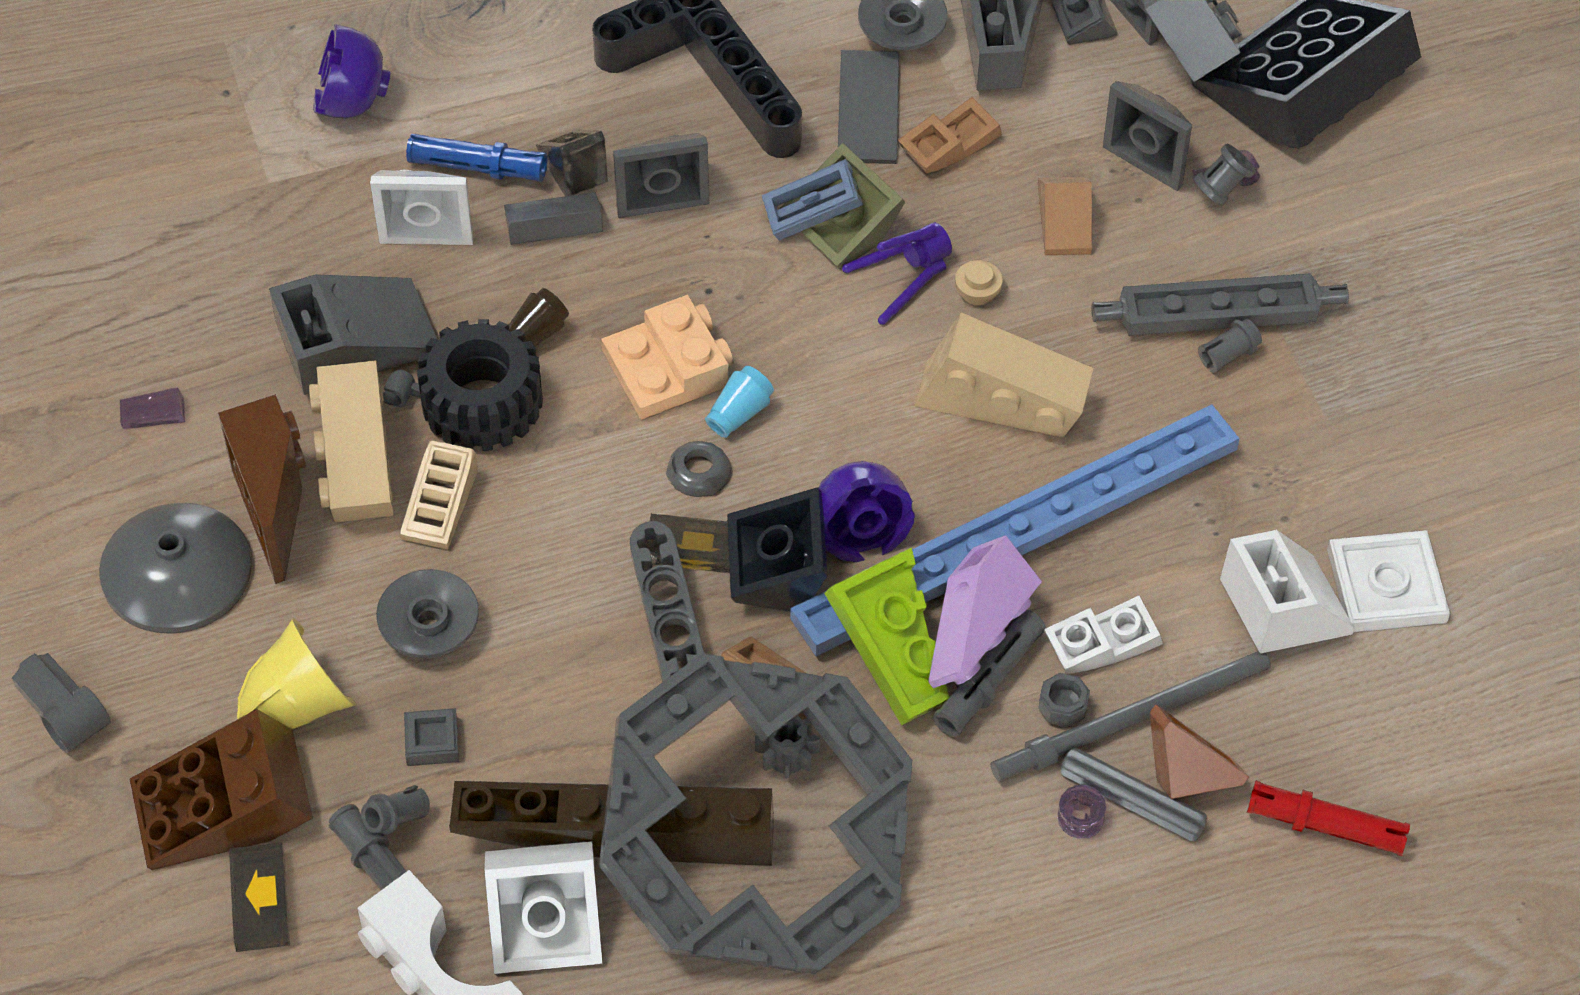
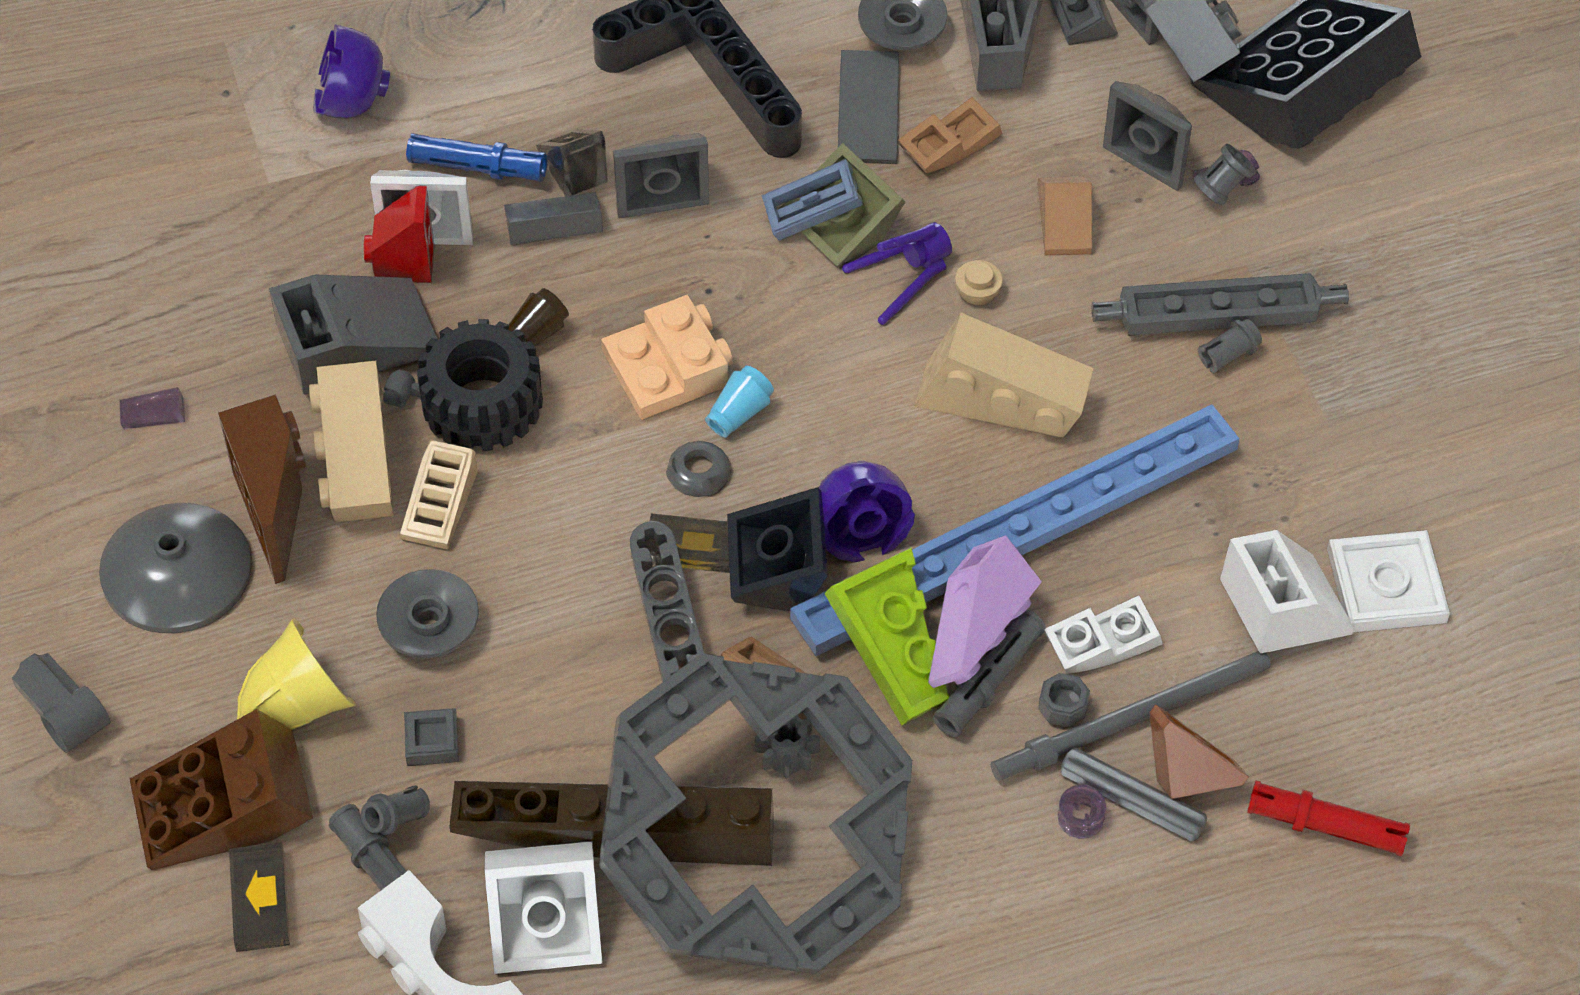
none -> red slope [363,186,435,283]

